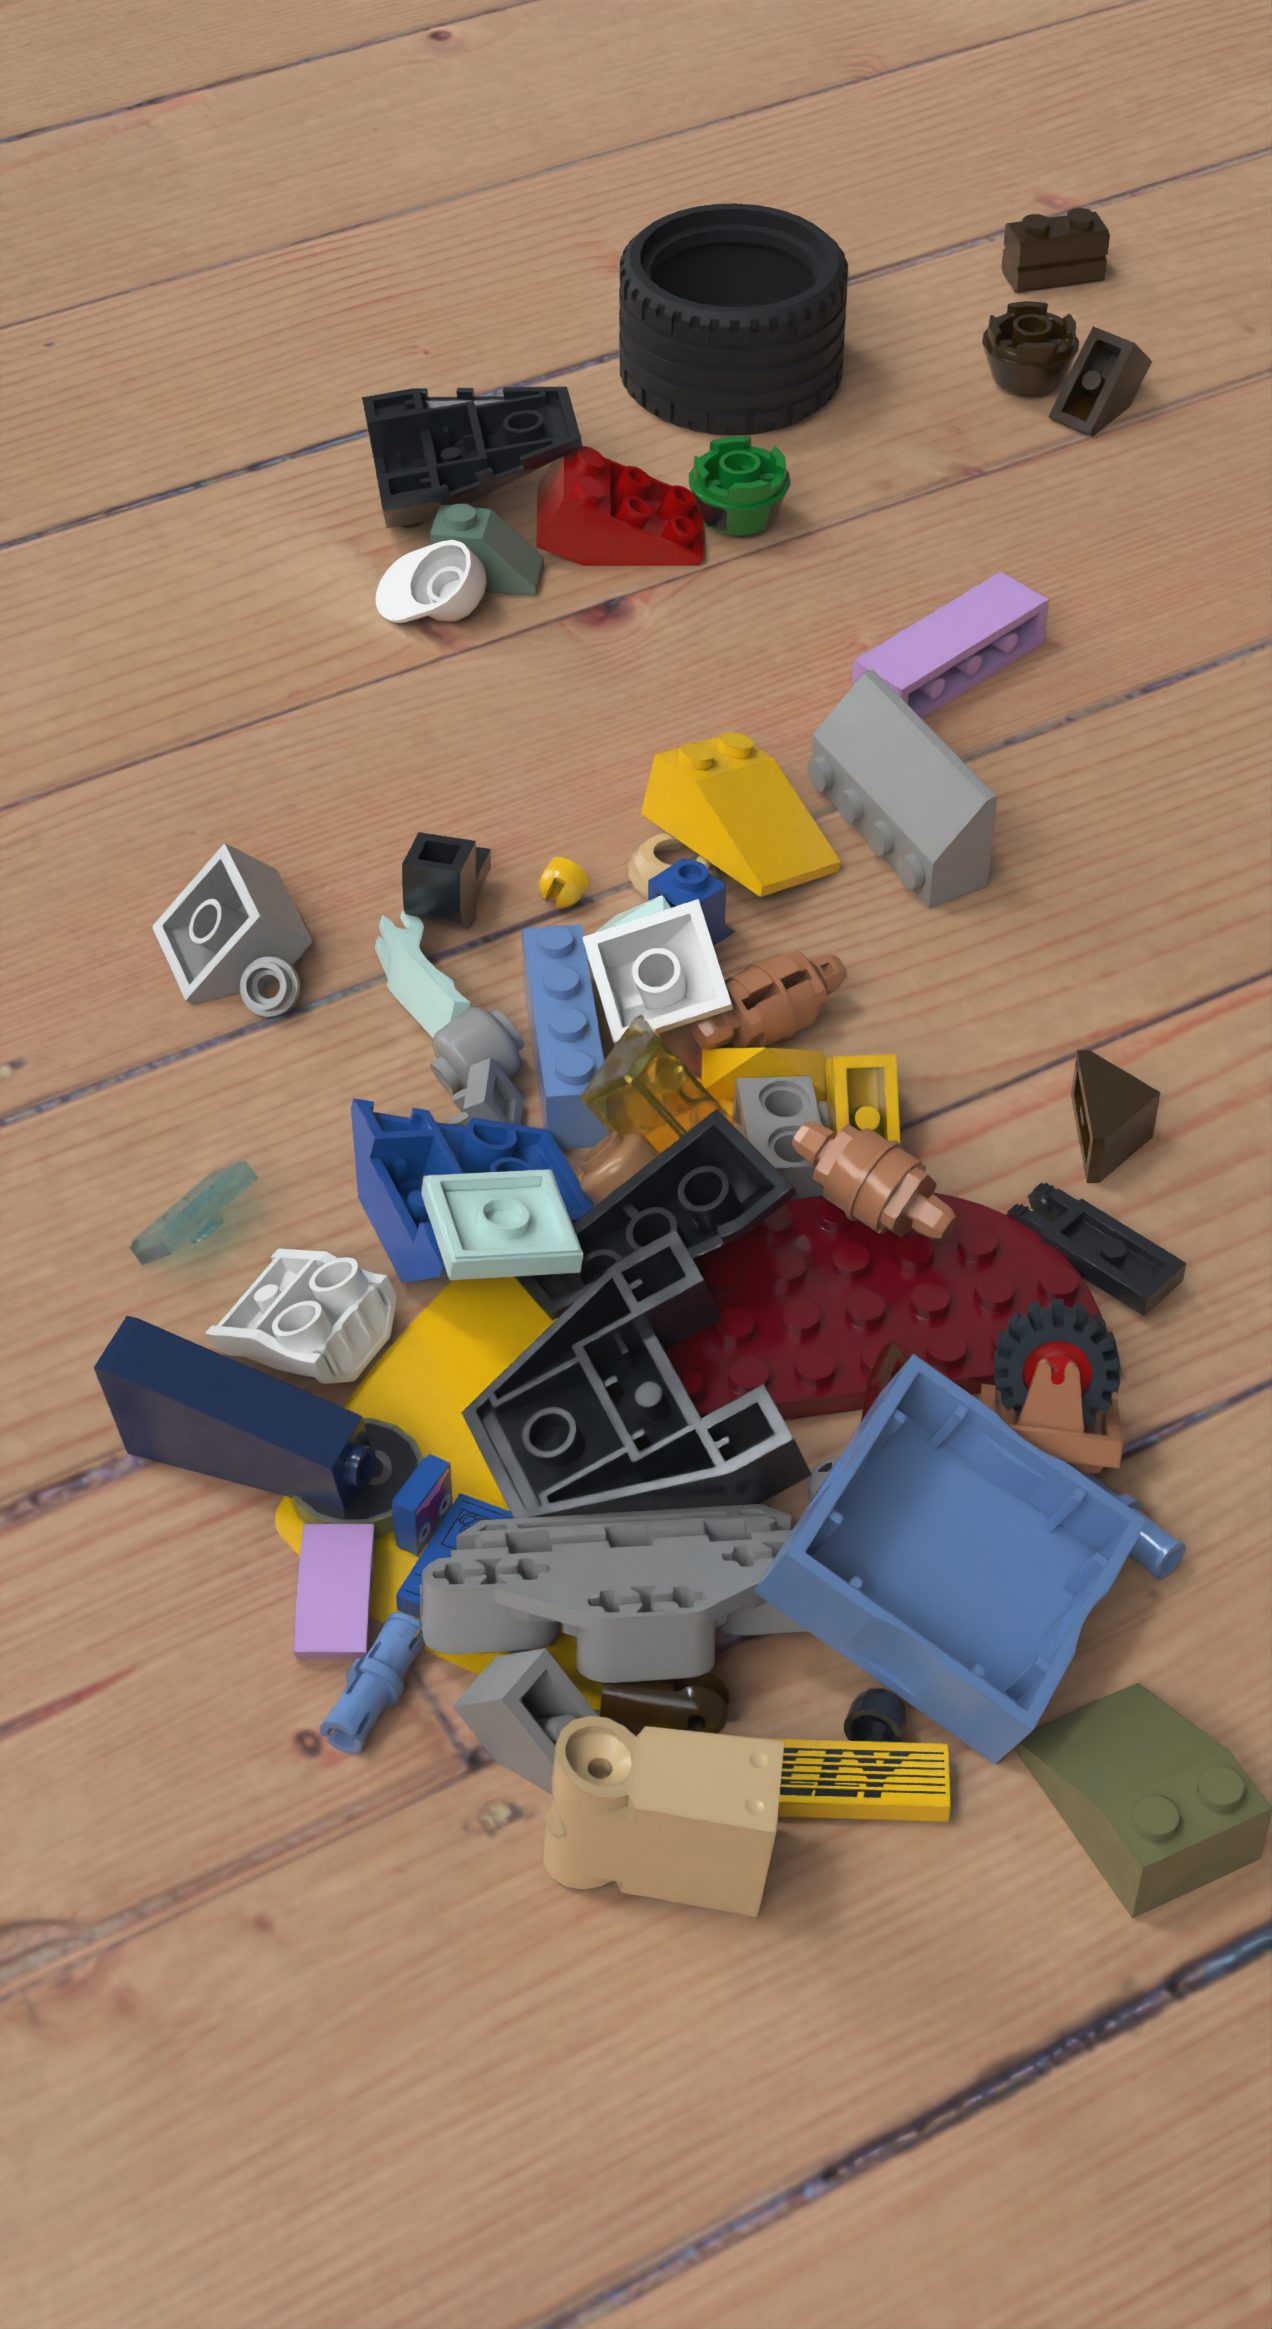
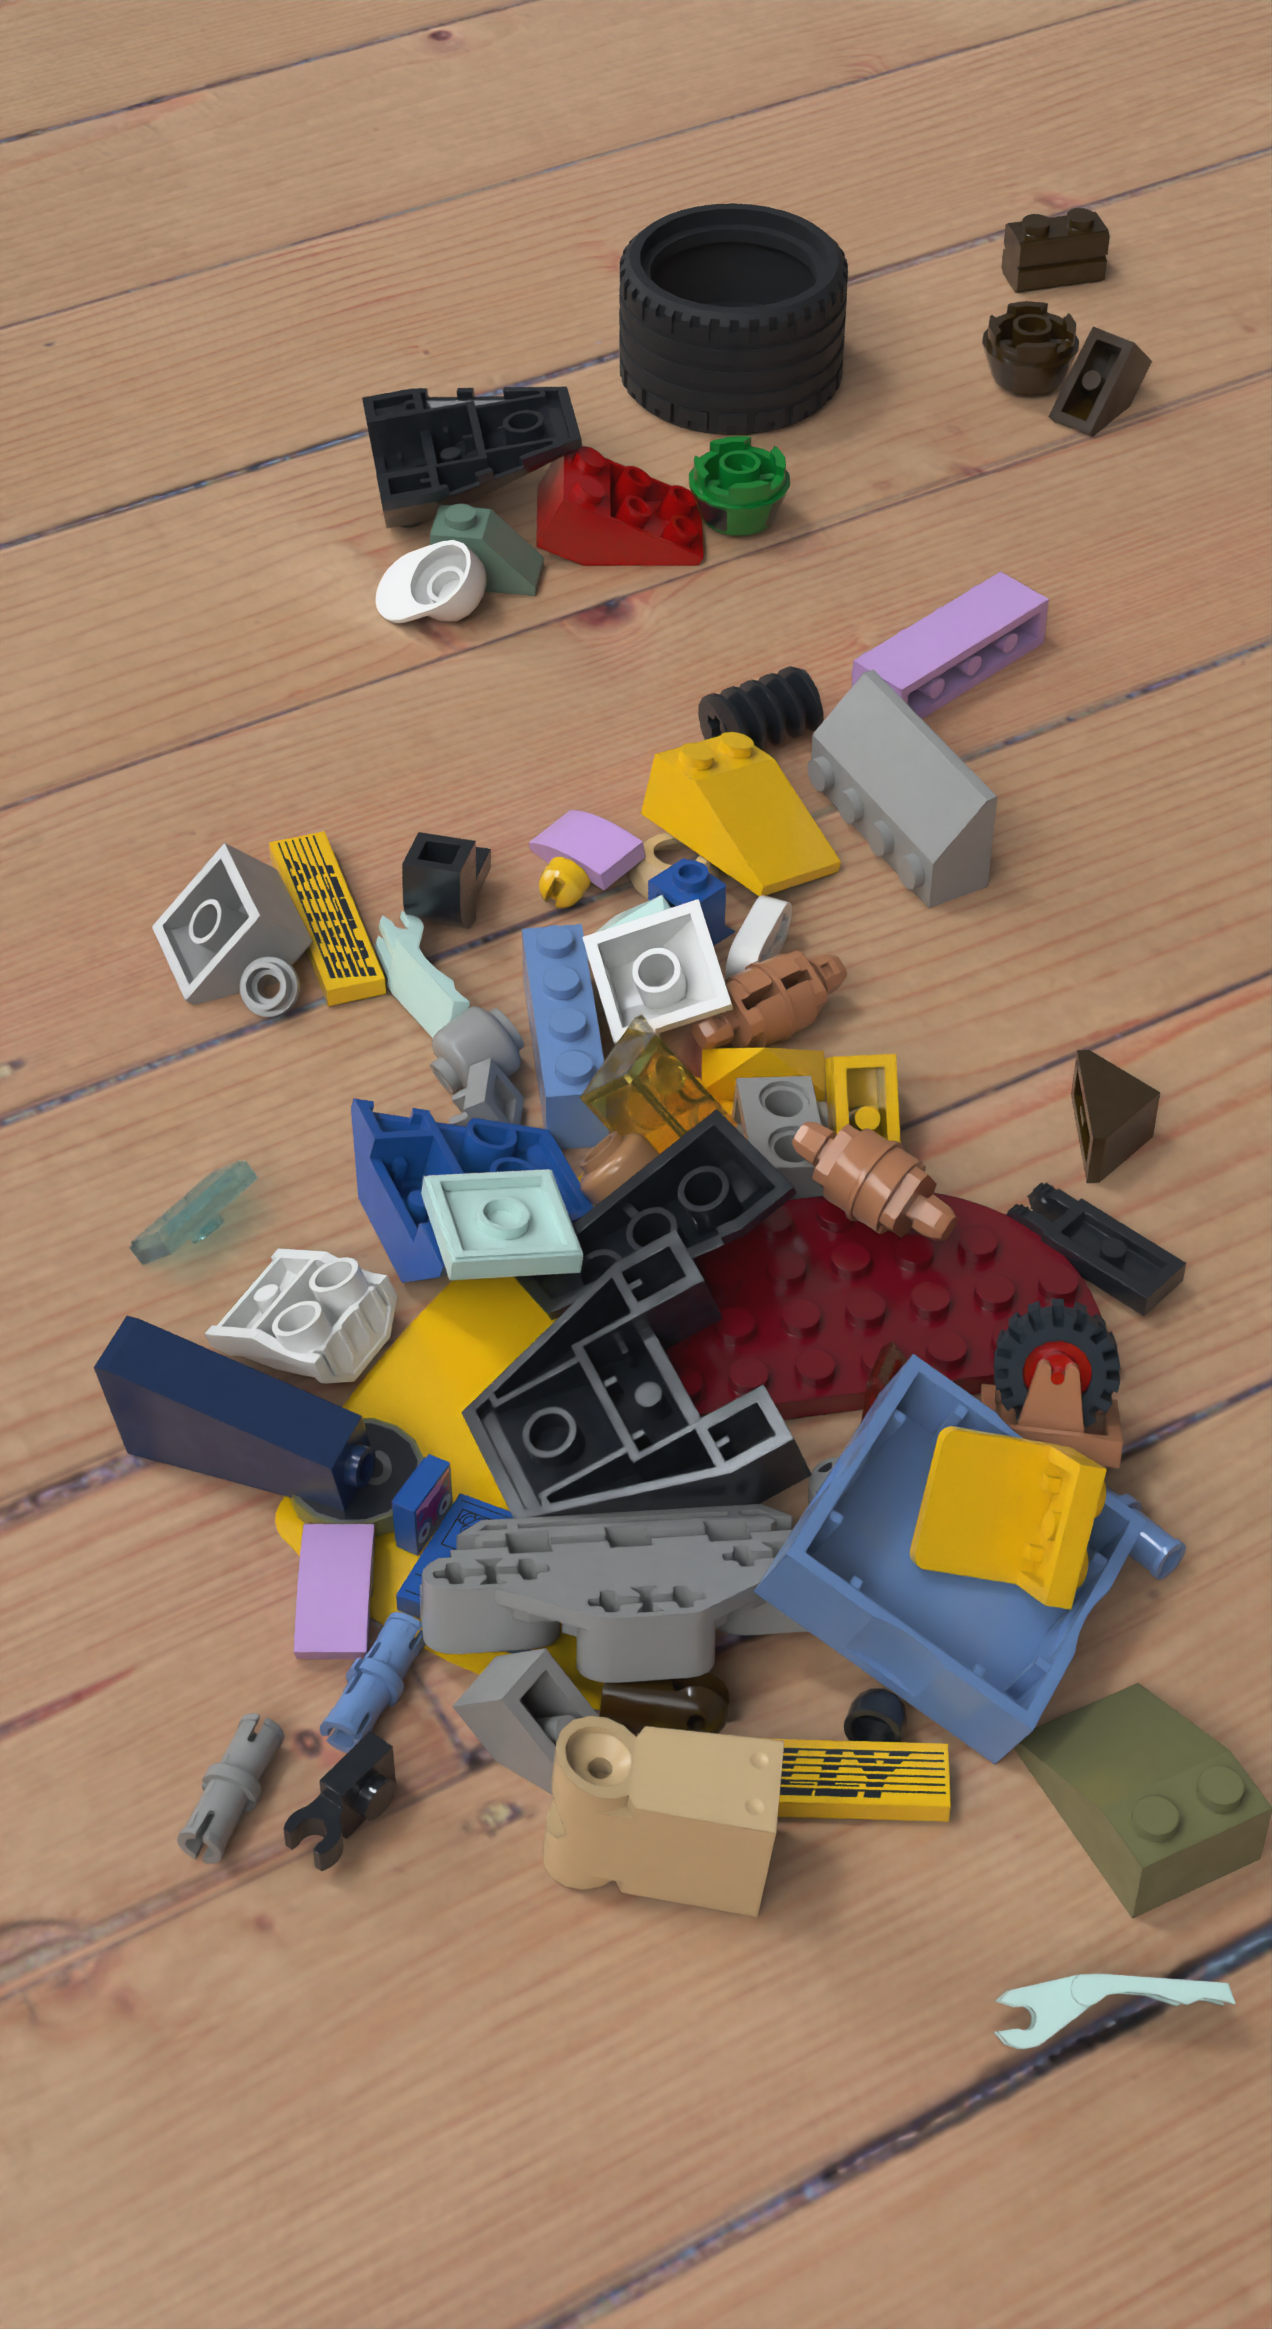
none -> light grey pin [177,1713,285,1863]
none -> yellow tile [269,831,386,1006]
none -> black plate [283,1731,396,1871]
none -> lavender slope [529,810,646,891]
none -> black piece [698,666,824,750]
none -> white beam [725,895,792,980]
none -> yellow bracket [909,1426,1107,1610]
none -> light aqua arm [993,1974,1236,2049]

